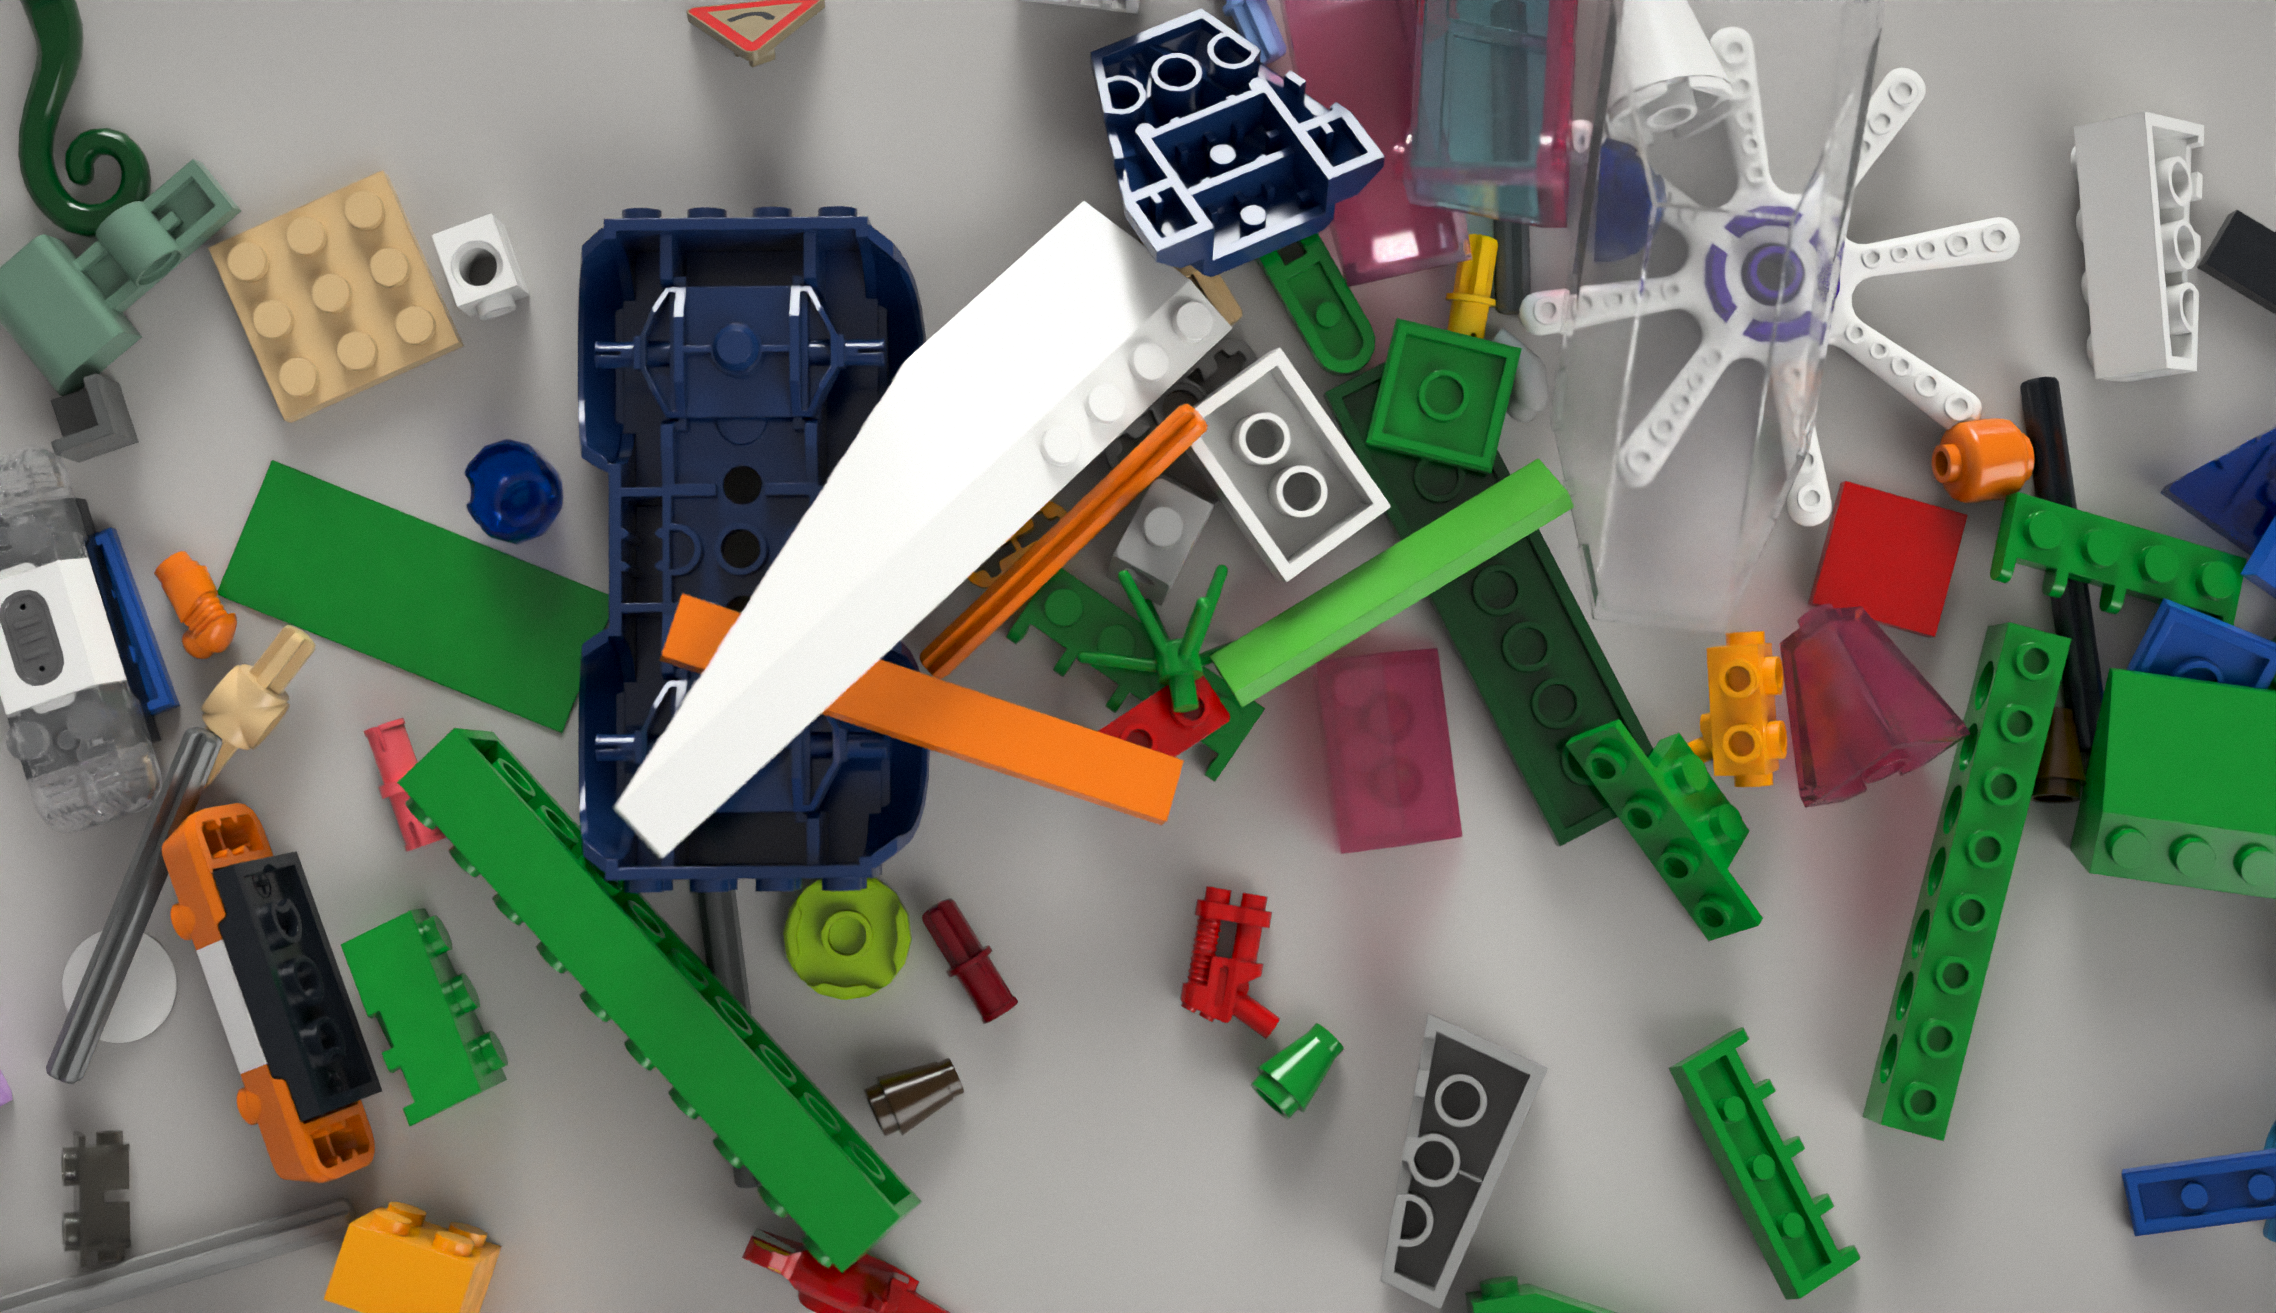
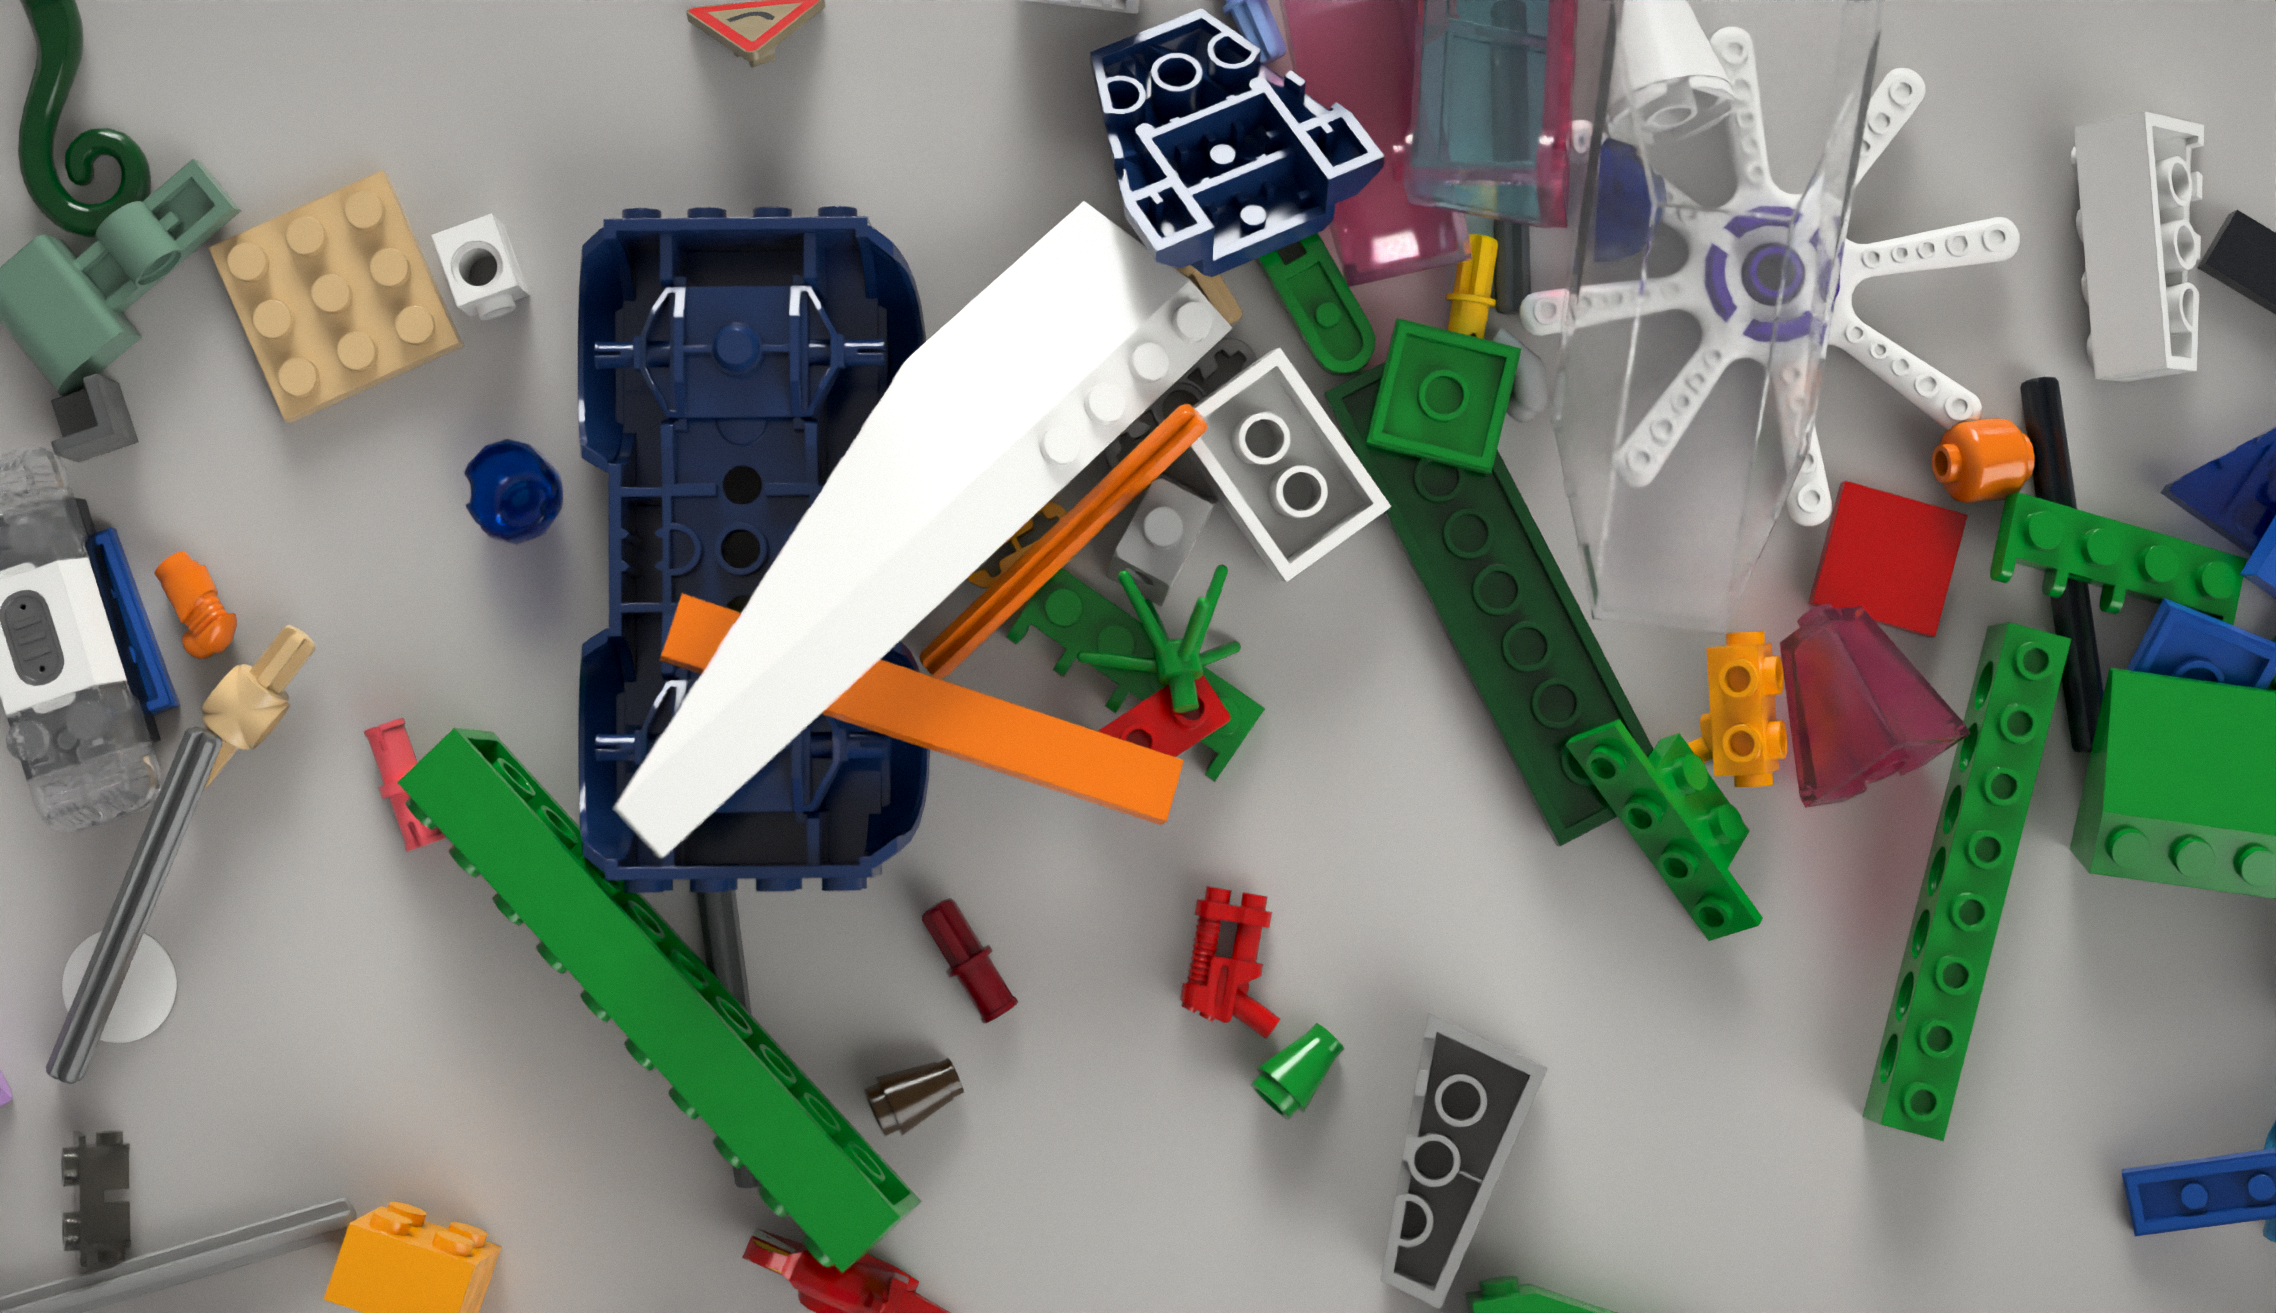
piece [162,803,382,1183] -> none
green sticker [218,460,609,733] -> none
green wedge [340,908,508,1127] -> none
lime tile [783,877,912,1000] -> none
bright green tile [1209,458,1574,707] -> none
clear pink slope [1312,648,1463,854] -> none
green hinge [1668,1027,1861,1300] -> none
dark brown cone [2030,707,2087,804] -> none

